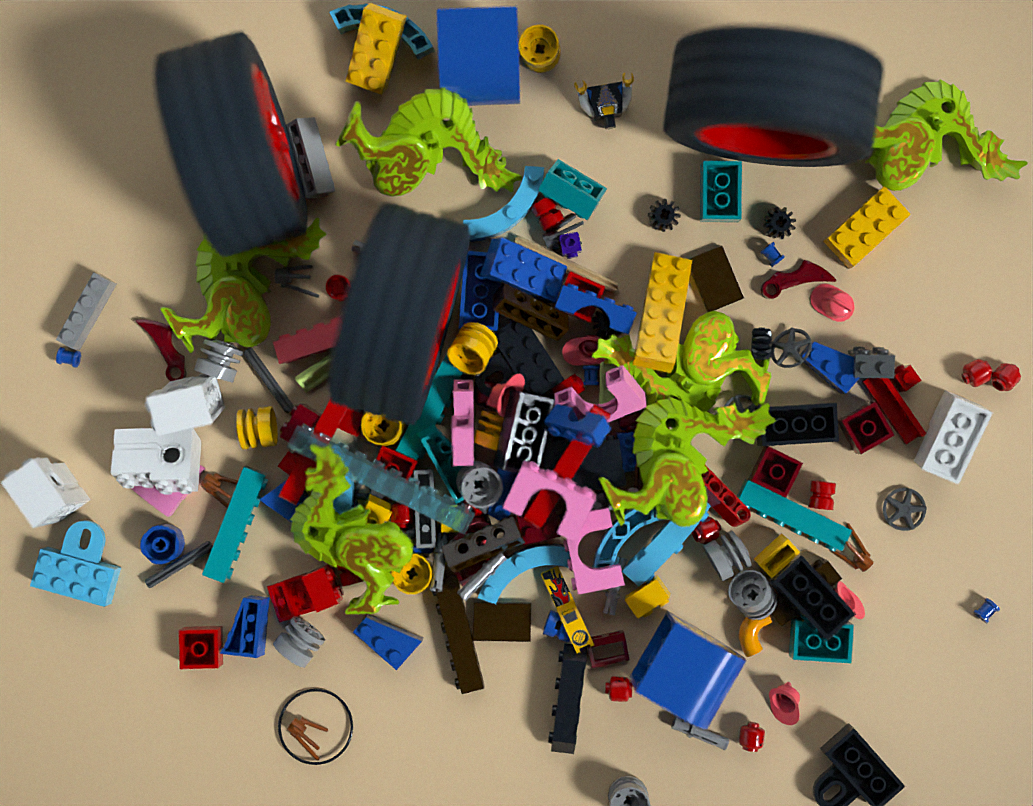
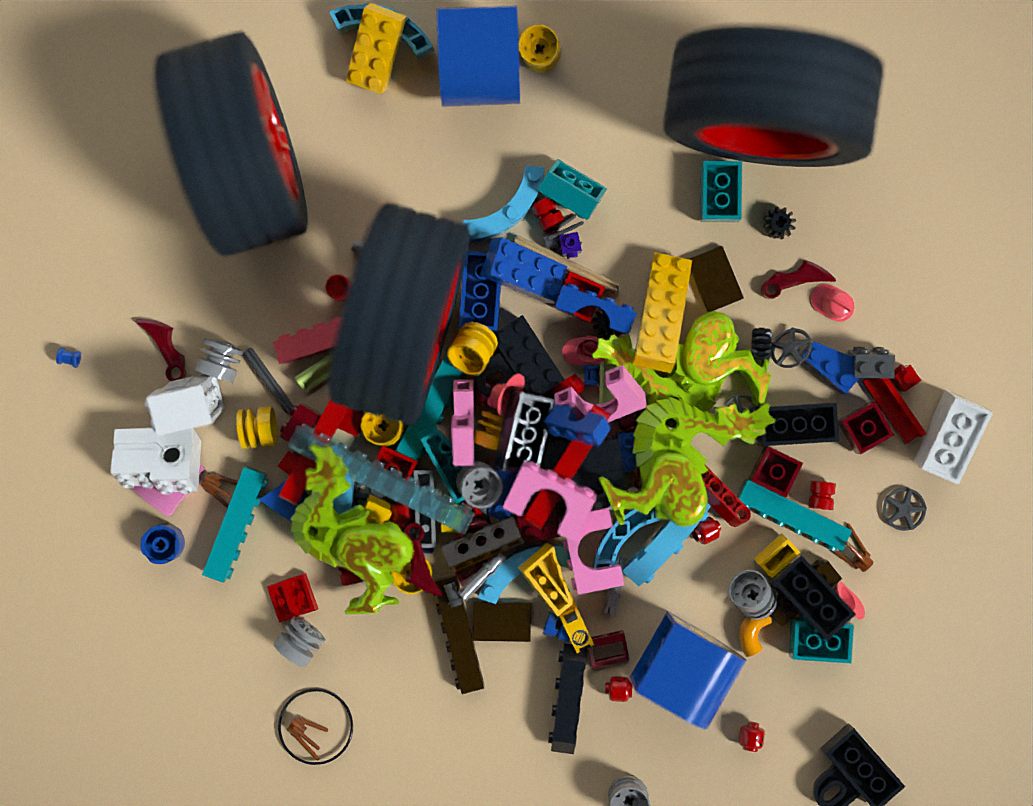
white piece [1,457,91,528] -> none
medium azure brick [30,520,121,607] -> none
light grey brick [56,272,117,350] -> none
dark grey axle [145,541,213,588] -> none
lime animal [160,218,327,354] -> none
red brick [179,626,223,669] -> none
blue wedge [220,595,270,658] -> none
dark grey plant [275,265,319,298] -> none
light grey brick [286,117,335,199] -> none
red brick [302,564,344,613] -> none
lime animal [335,87,522,197] -> none
blue wedge [353,614,423,670] -> none
light grey pin [430,533,449,592] -> none
dark brown brick [493,283,569,341] -> none
torso [574,73,634,130] -> none
yellow brick [625,575,671,619] -> none
black gear [648,199,681,232] -> none
light grey pin [671,717,729,750] -> none
light grey wheel [703,530,752,581] -> none
blue bush [760,242,785,267] -> none
coral piece [769,682,800,725] -> none
yellow brick [823,186,911,269] -> none
lime animal [865,79,1028,191] -> none
red head [961,359,993,387] -> none
blue bush [973,598,1000,624] -> none
red head [991,363,1021,391] -> none
none -> dark red piece [404,523,442,596]
none -> dark grey pin [443,582,463,608]
none -> yellow wedge [517,543,573,616]

